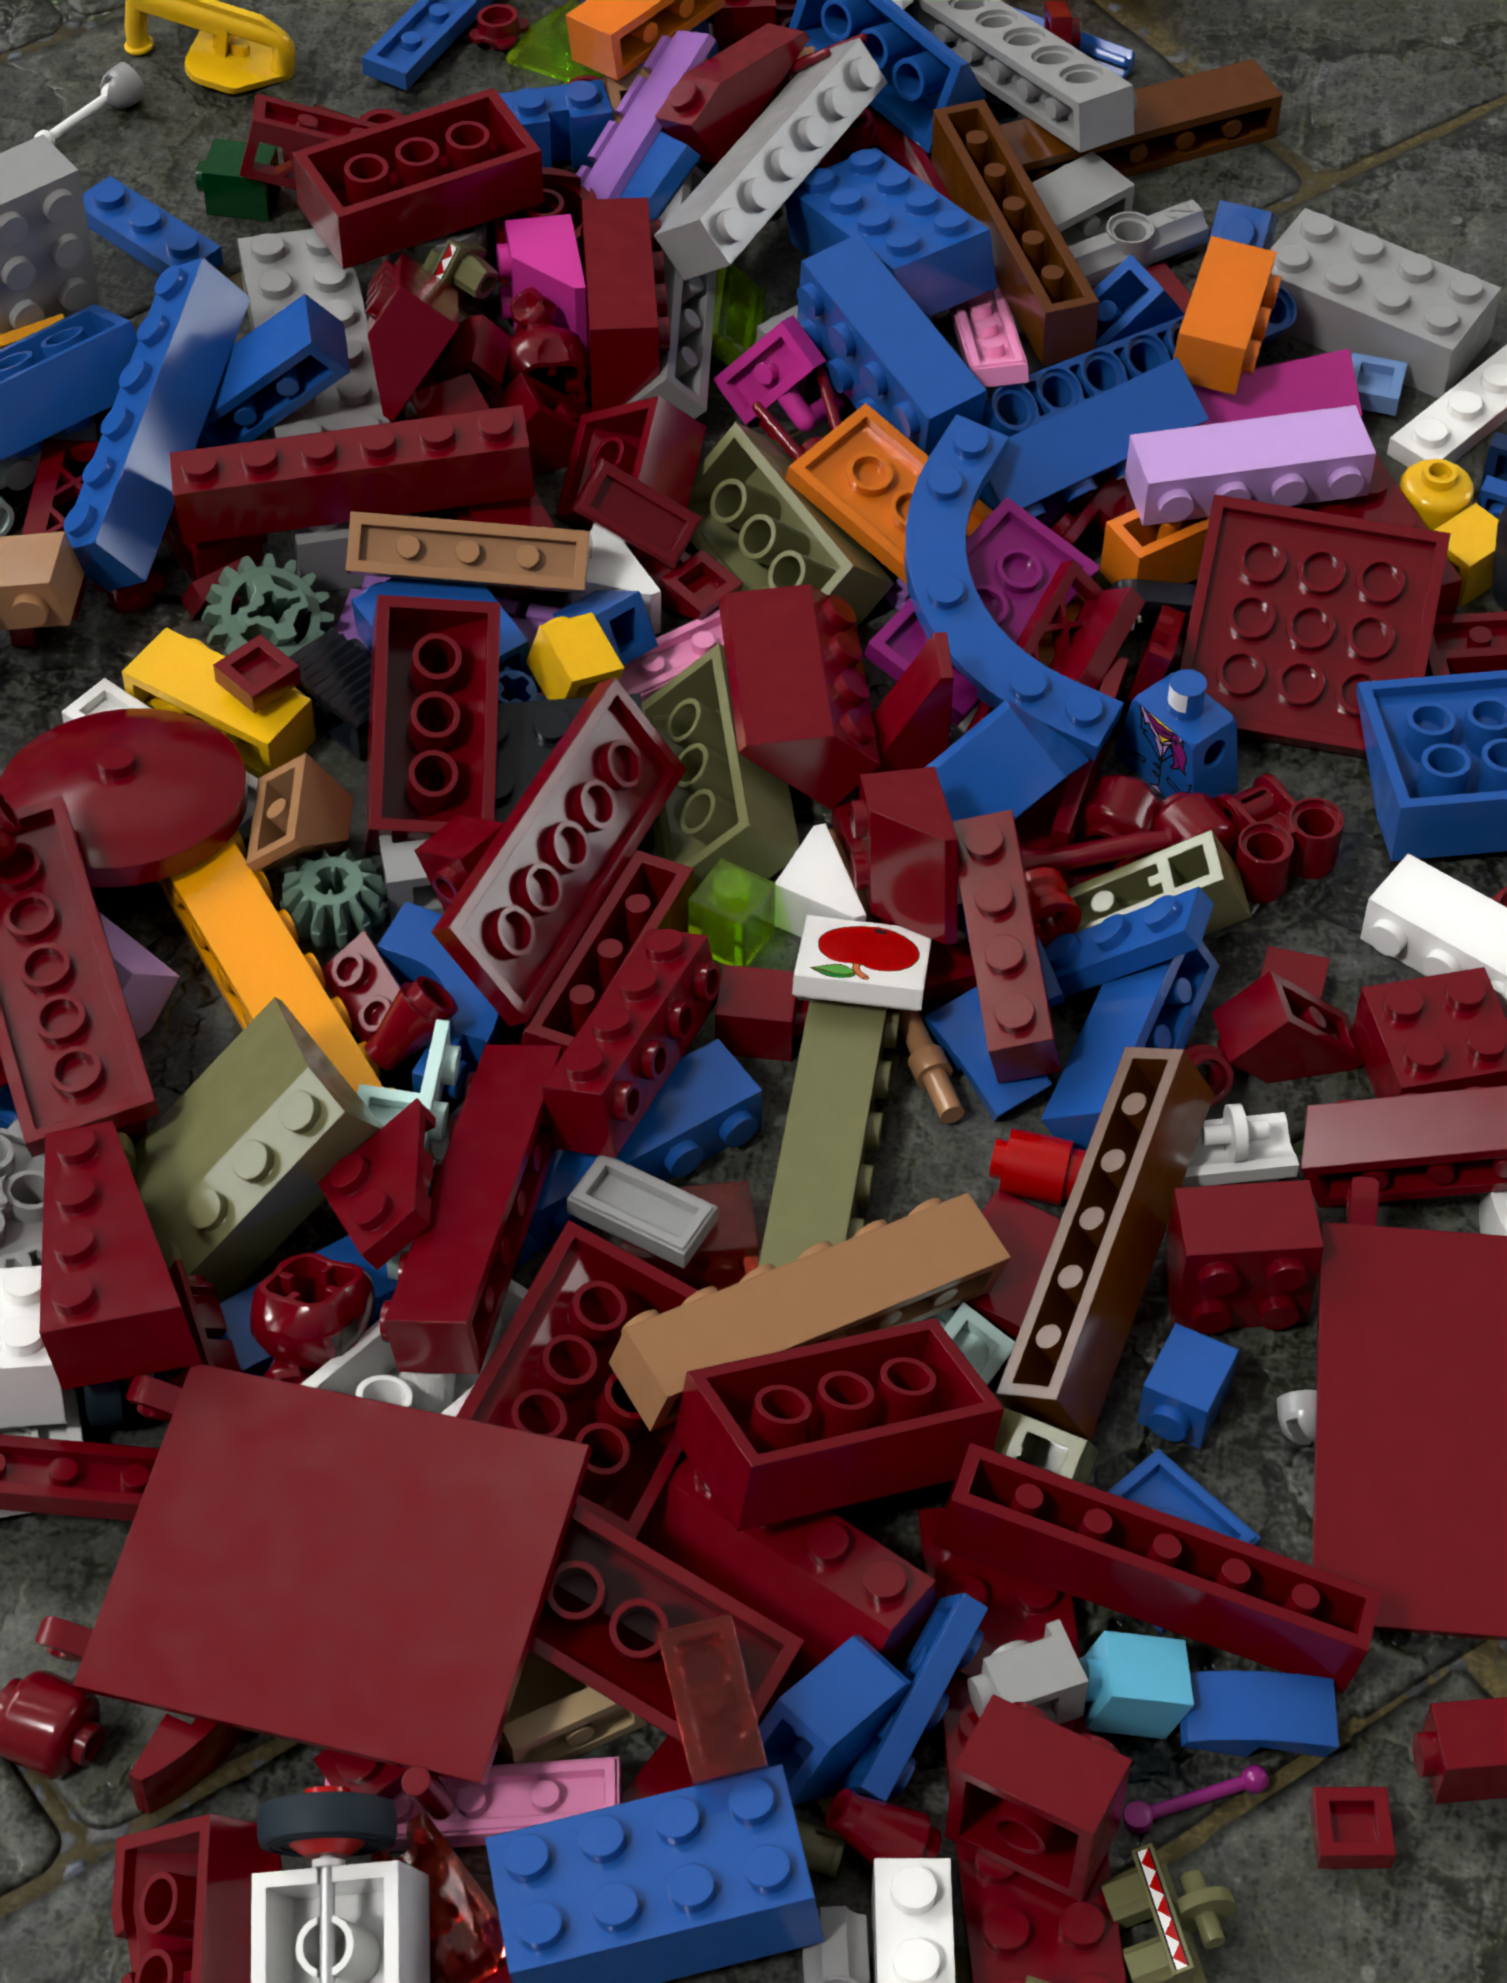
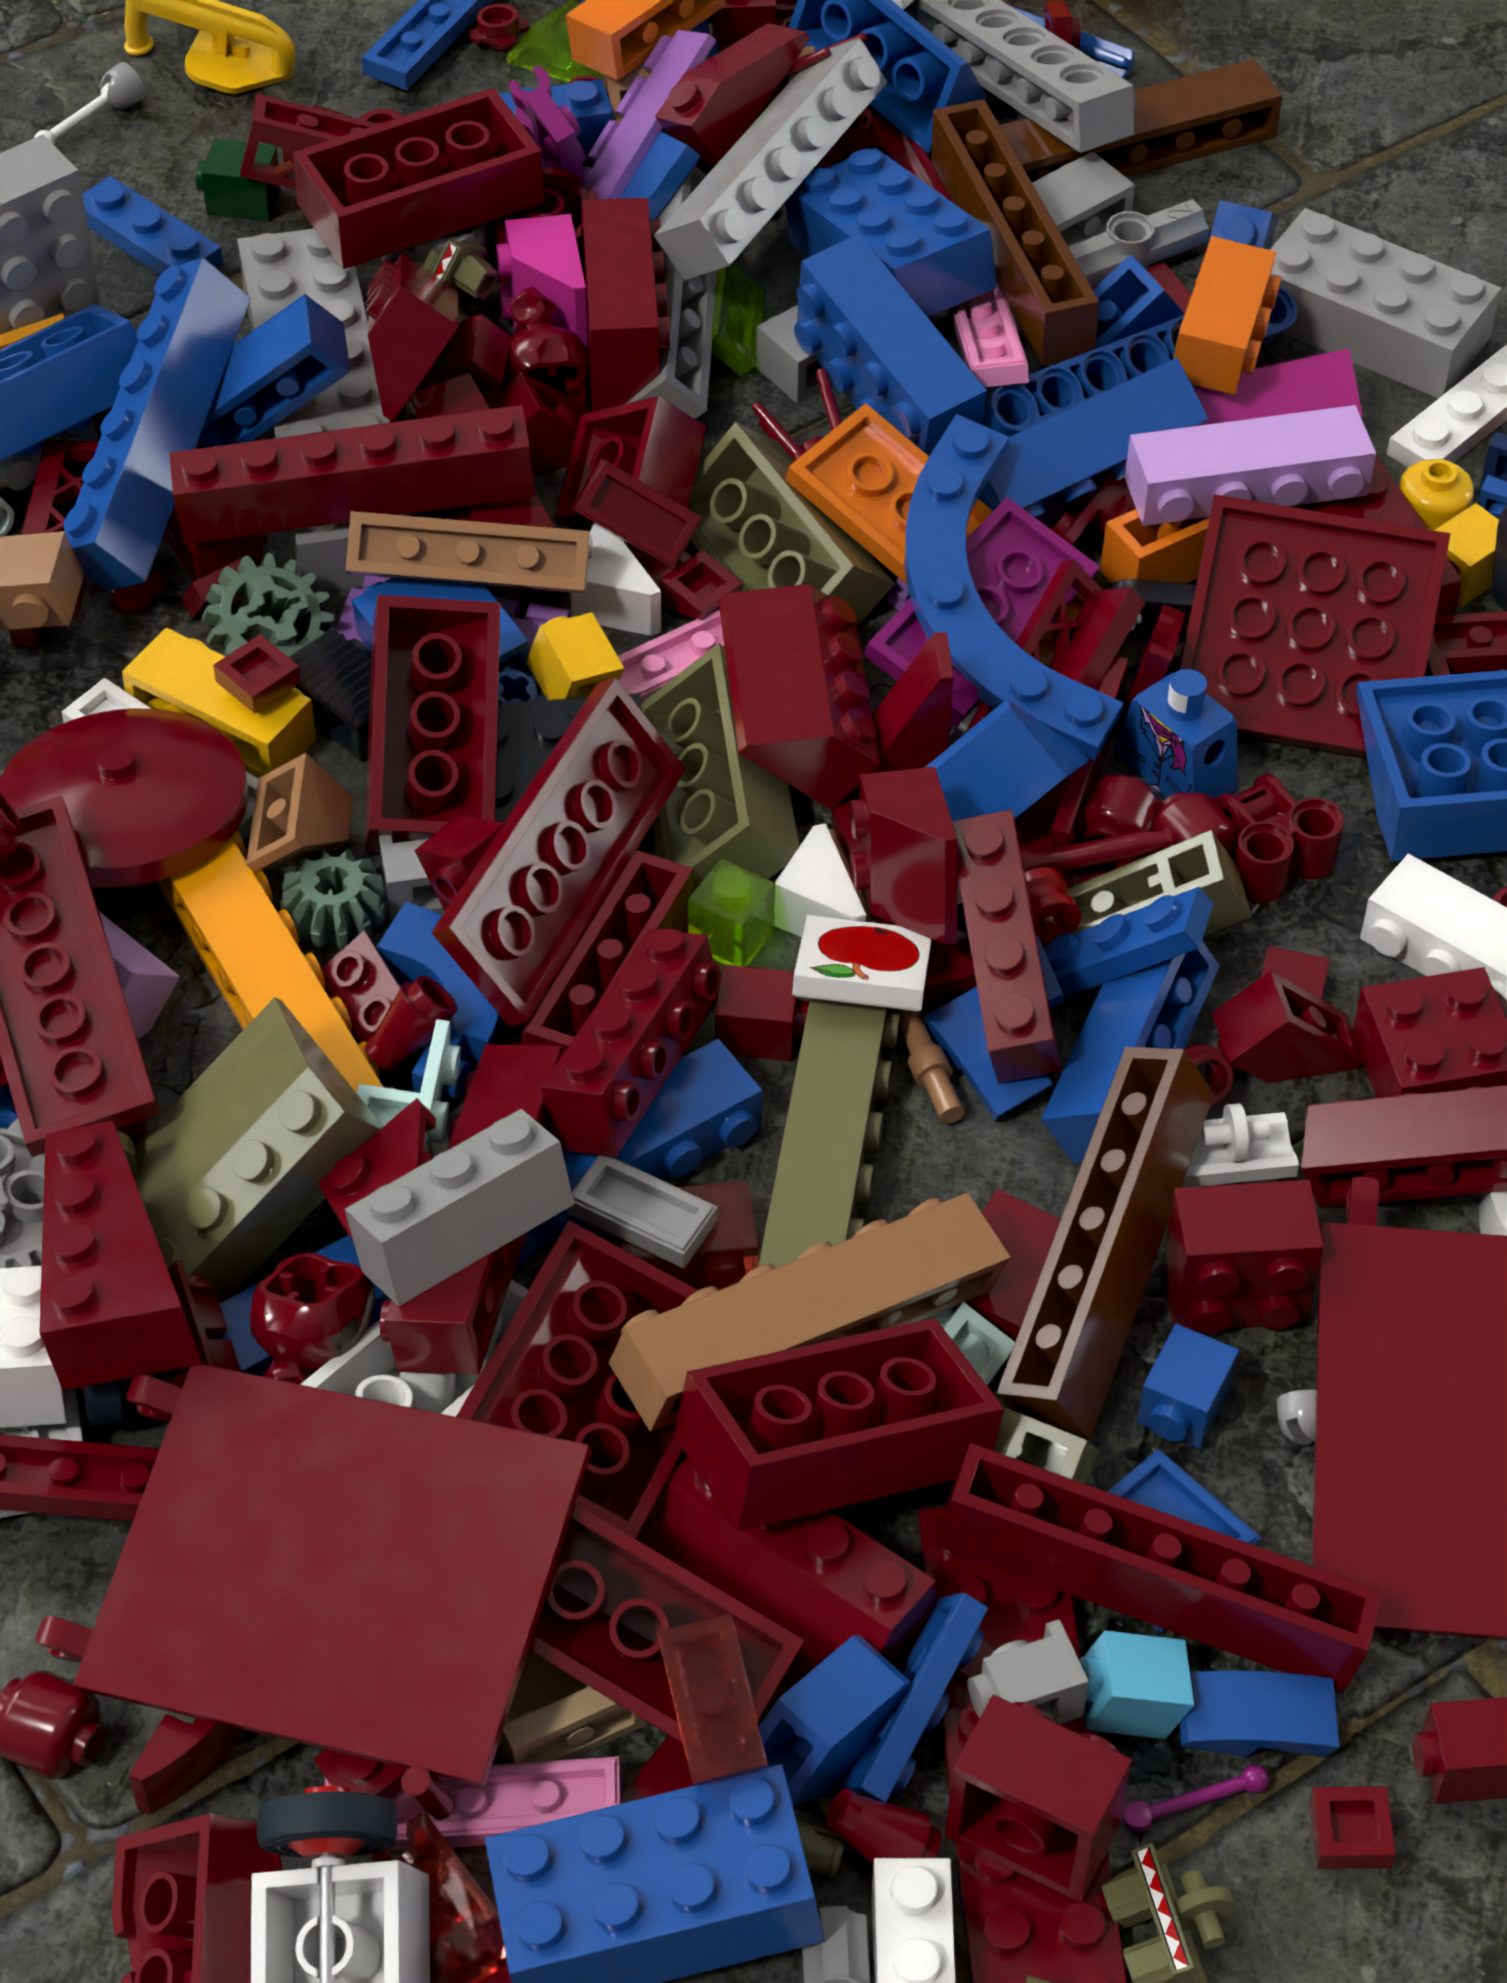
blue brick [553,590,658,666] -> none
dark pink plate [713,315,844,432] -> none
red brick [989,1128,1087,1206] -> none
medium blue plate [1351,353,1407,416] -> none
none -> light grey brick [345,1109,574,1306]
none -> magenta plate [509,65,586,186]

